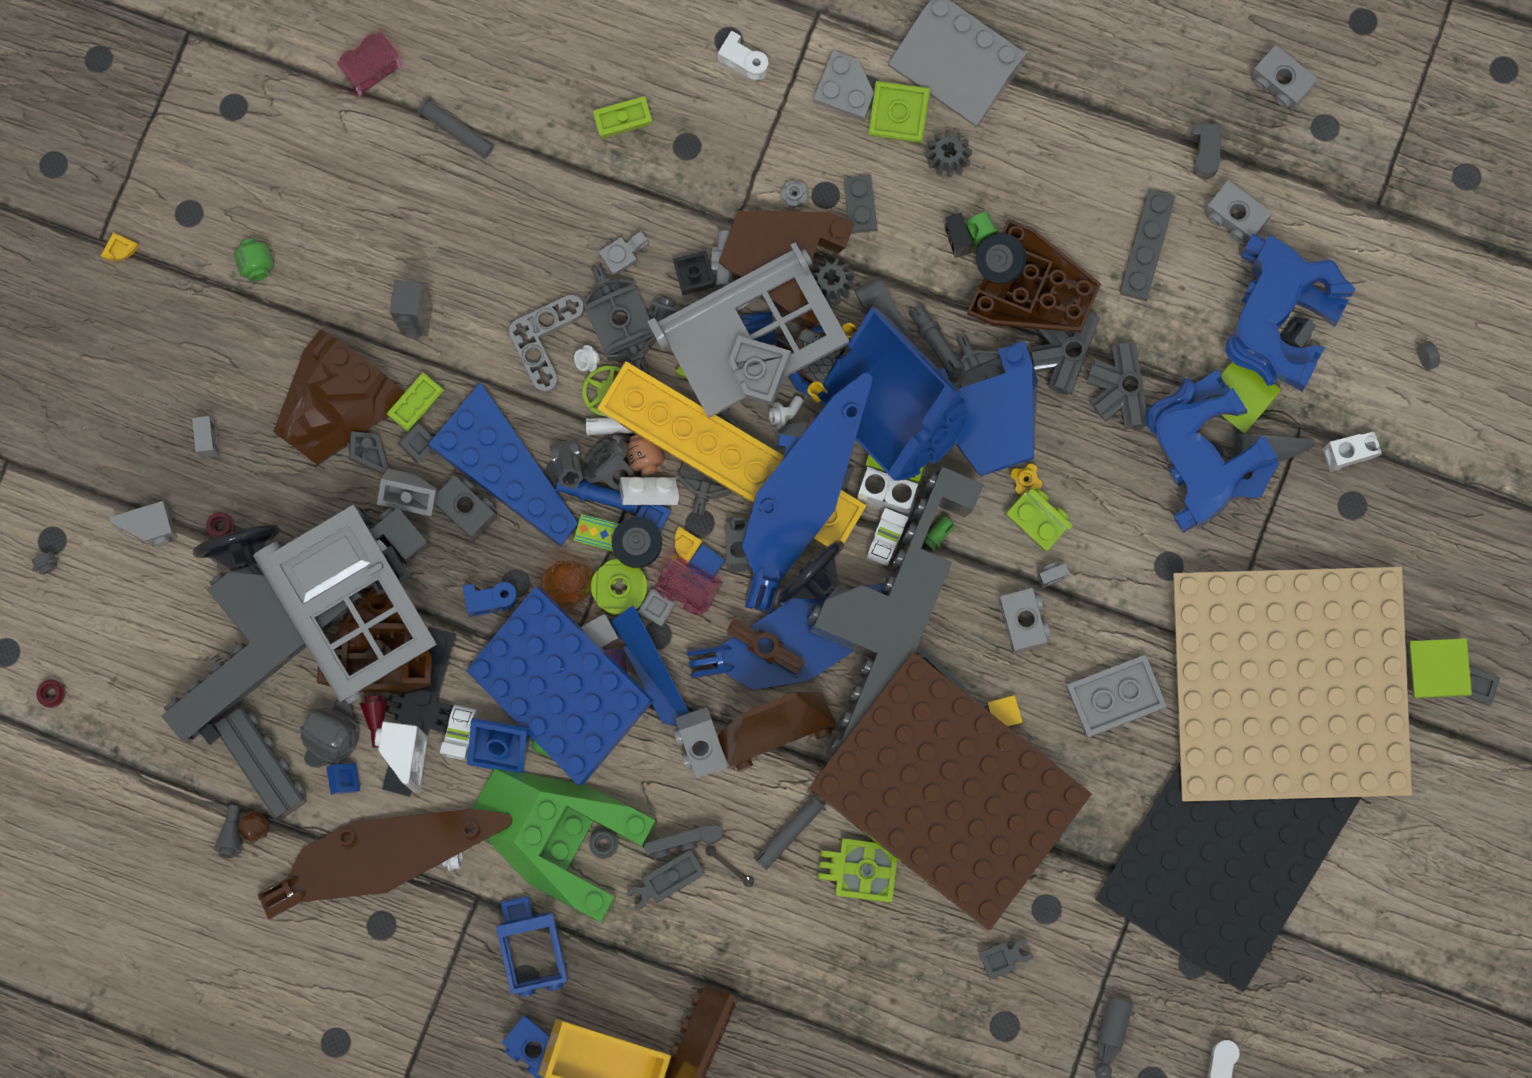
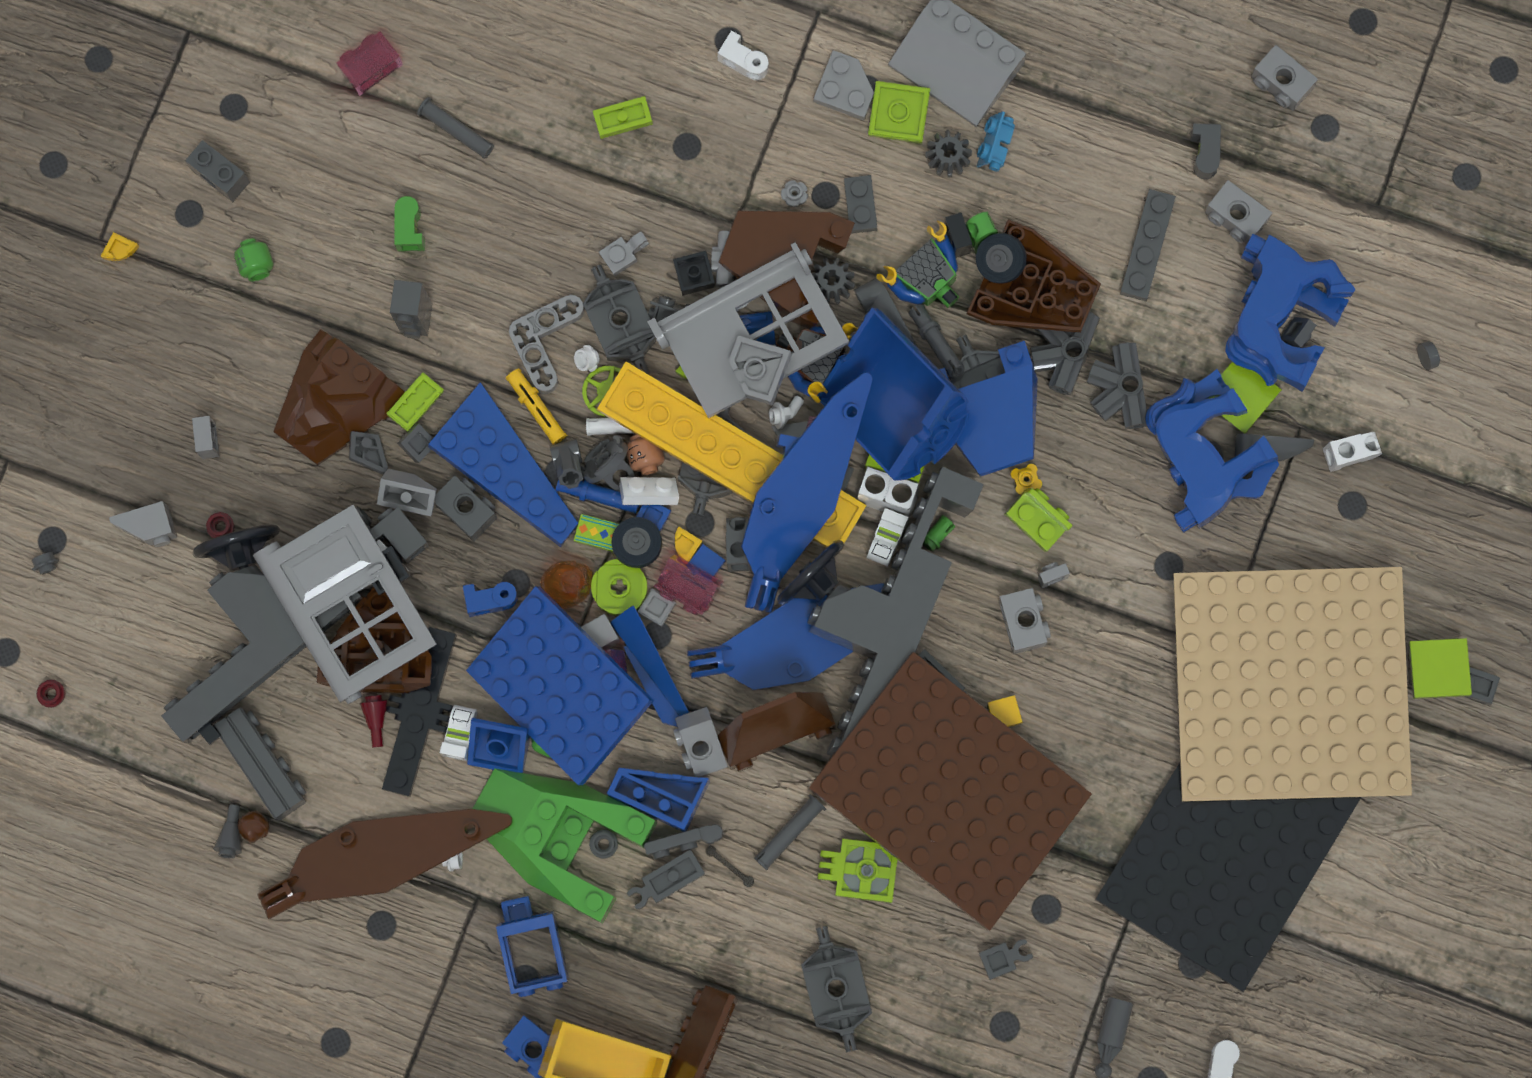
dark grey piece [300,701,359,768] -> none
blue plate [326,763,360,795] -> none
white slope [375,722,428,793] -> none
reddish brown axle [727,619,804,674] -> none
light grey plate [1066,654,1167,739] -> none
none -> dark grey brick [185,140,250,203]
none -> bright green leg [394,196,425,251]
none -> yellow pin [505,368,567,445]
none -> blue wedge [607,768,710,832]
none -> dark grey plate [801,926,872,1053]
none -> torso [876,220,959,308]
none -> dark azure hinge [976,111,1015,172]

